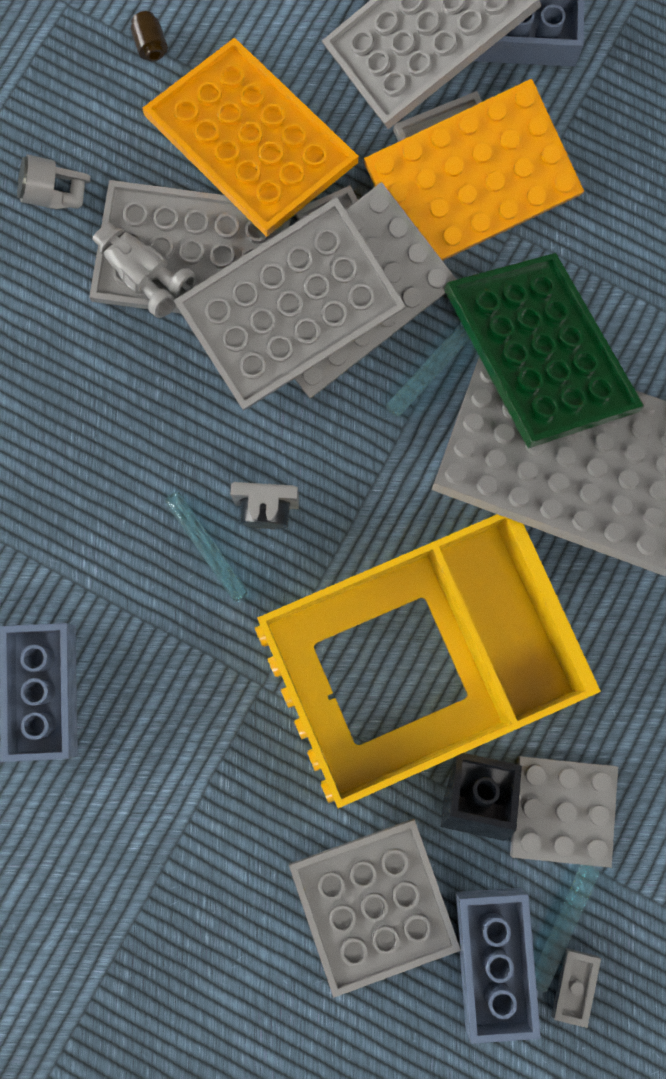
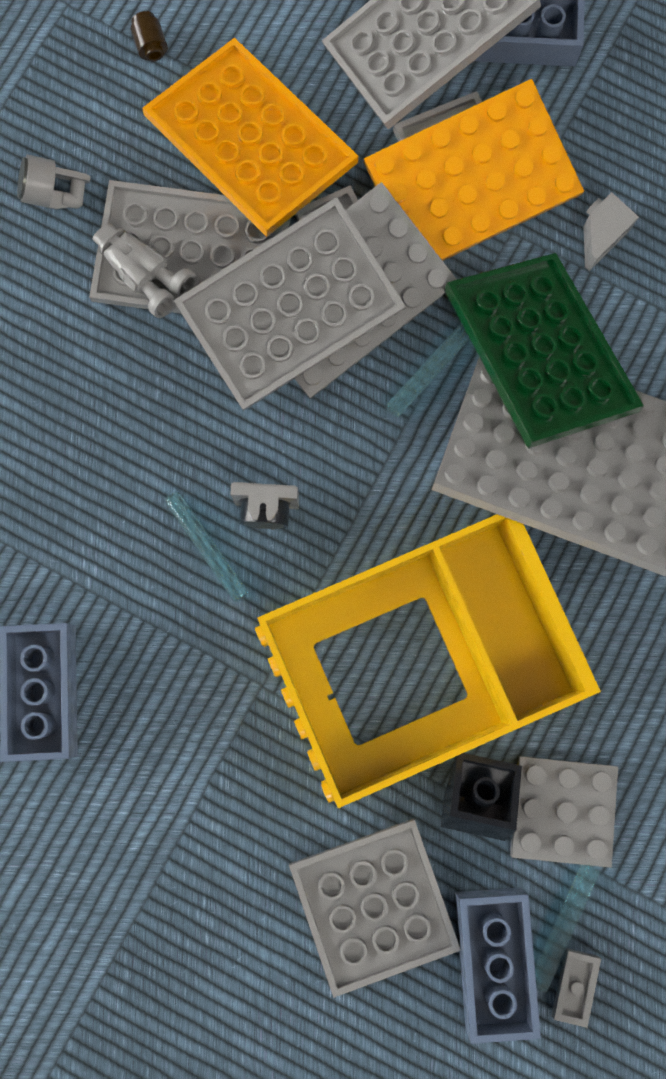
none -> light grey slope [583,192,639,271]

